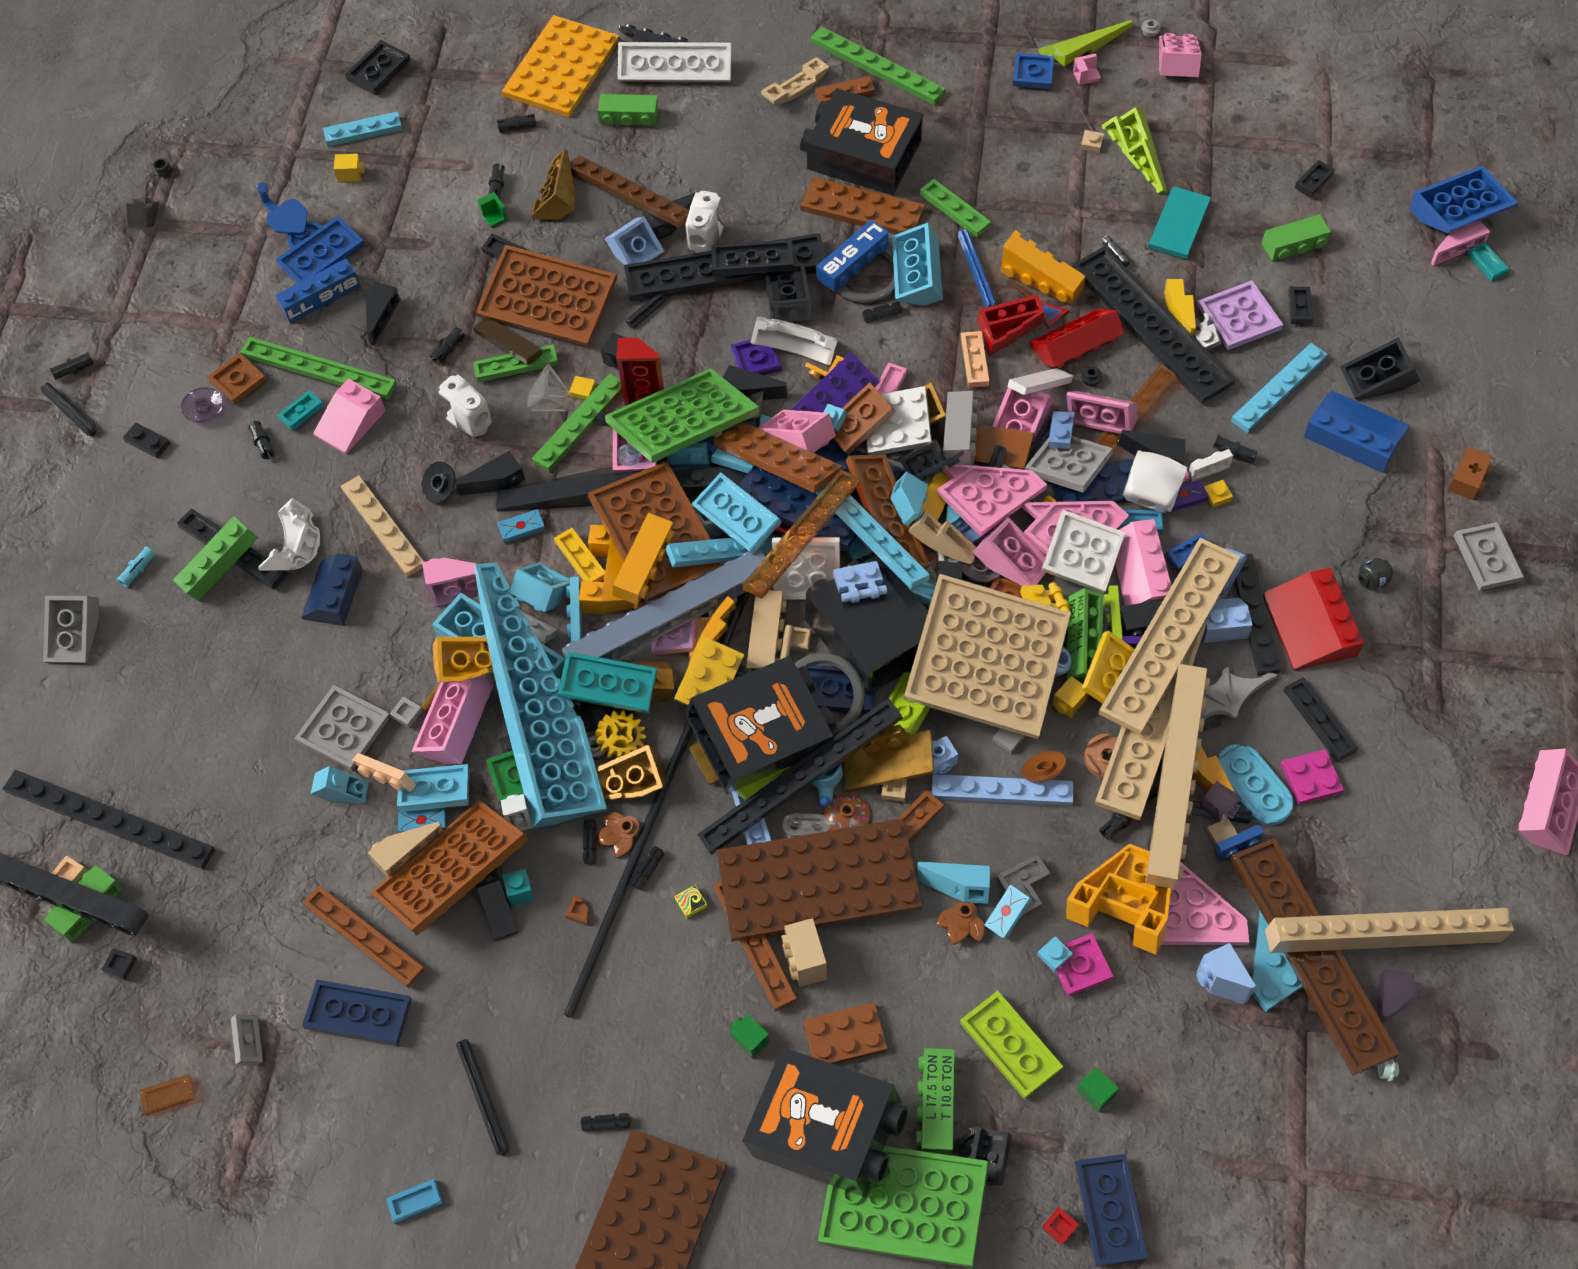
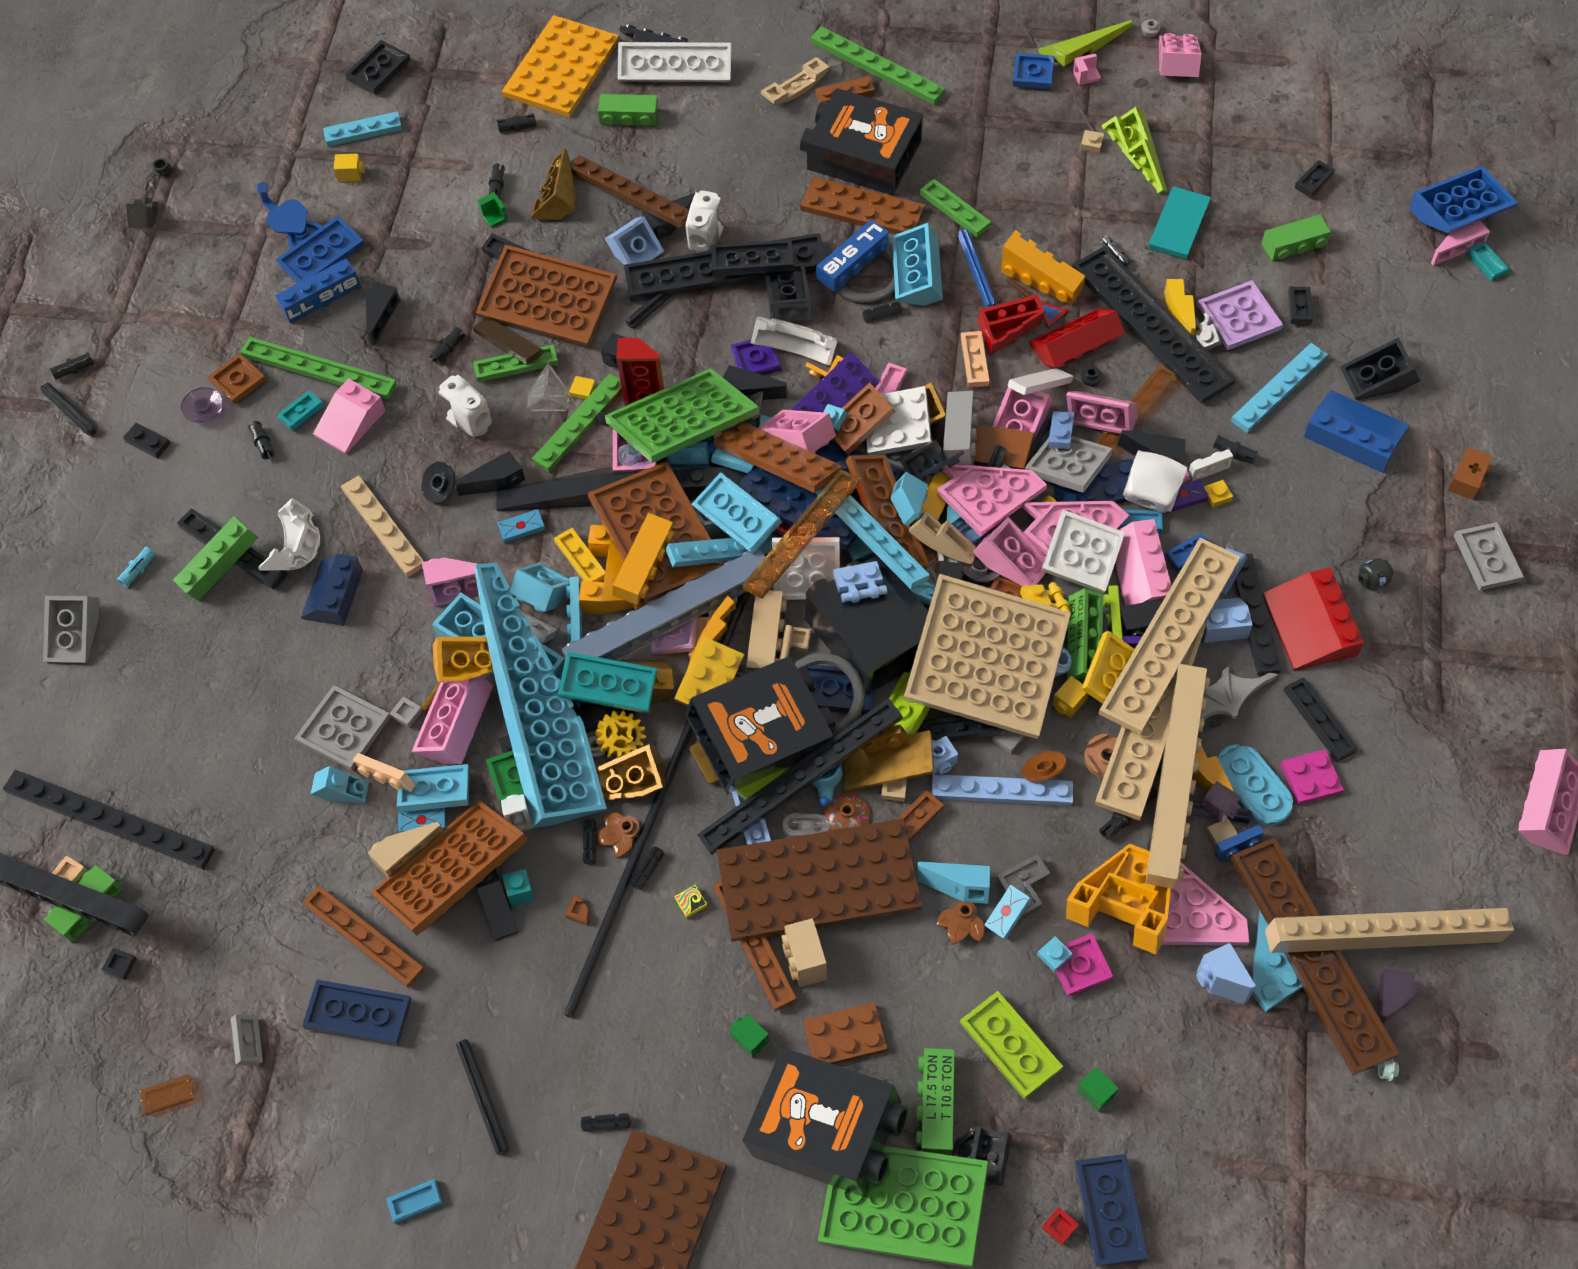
none -> black plate [916,716,1008,741]

